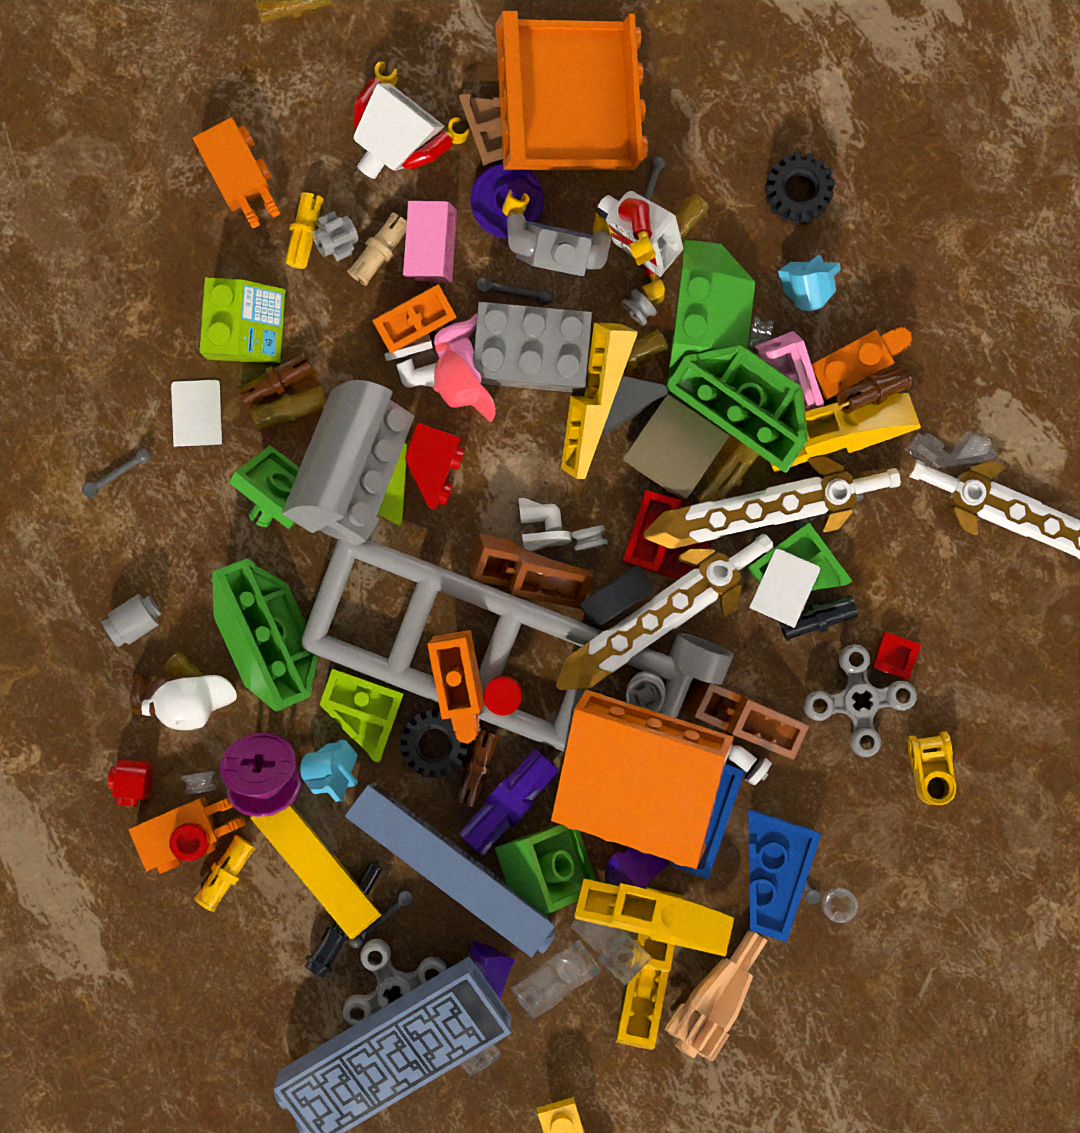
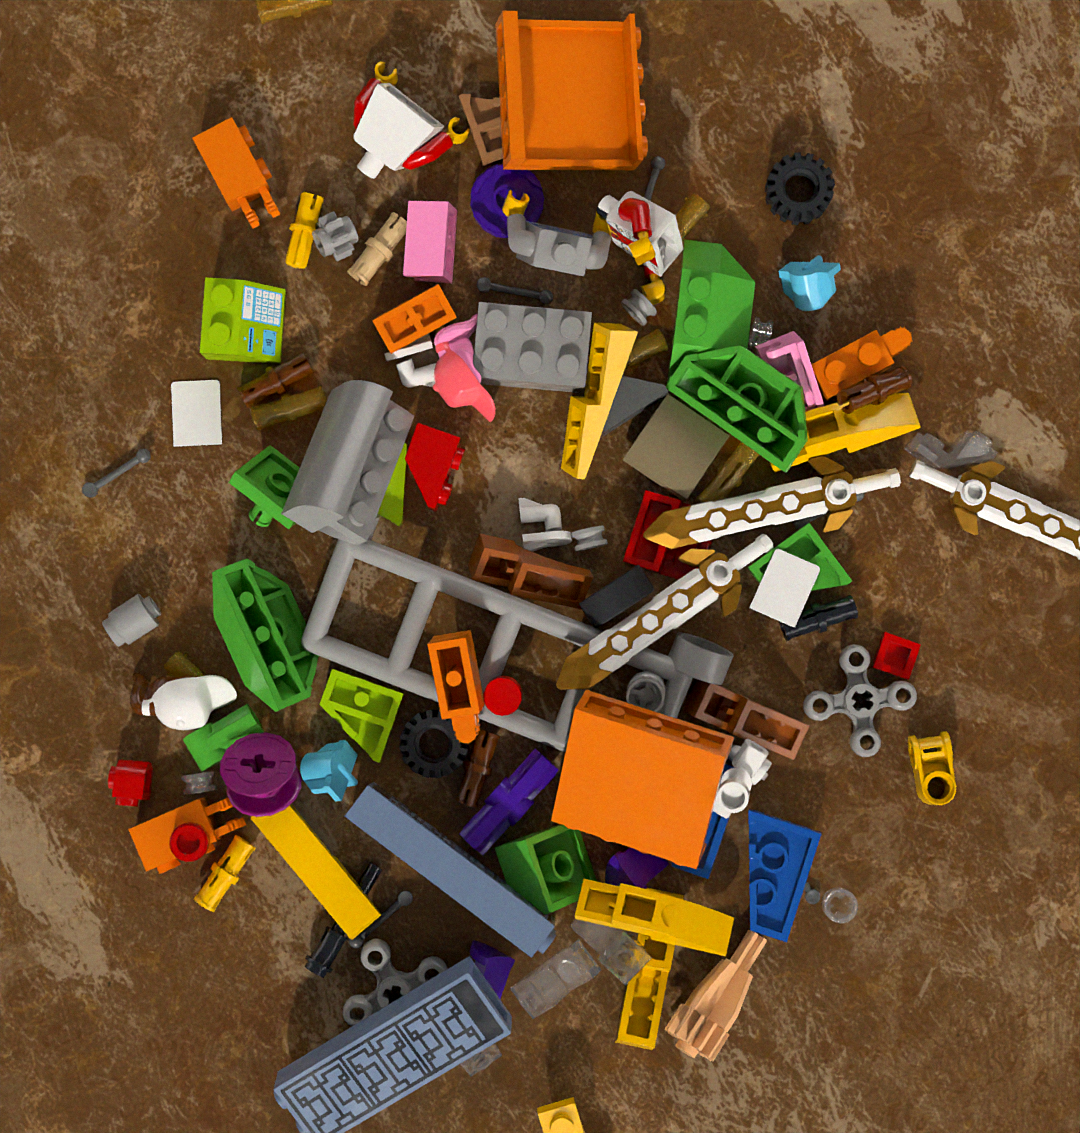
none -> bright green piece [183,704,265,772]
none -> white bar [713,739,769,818]

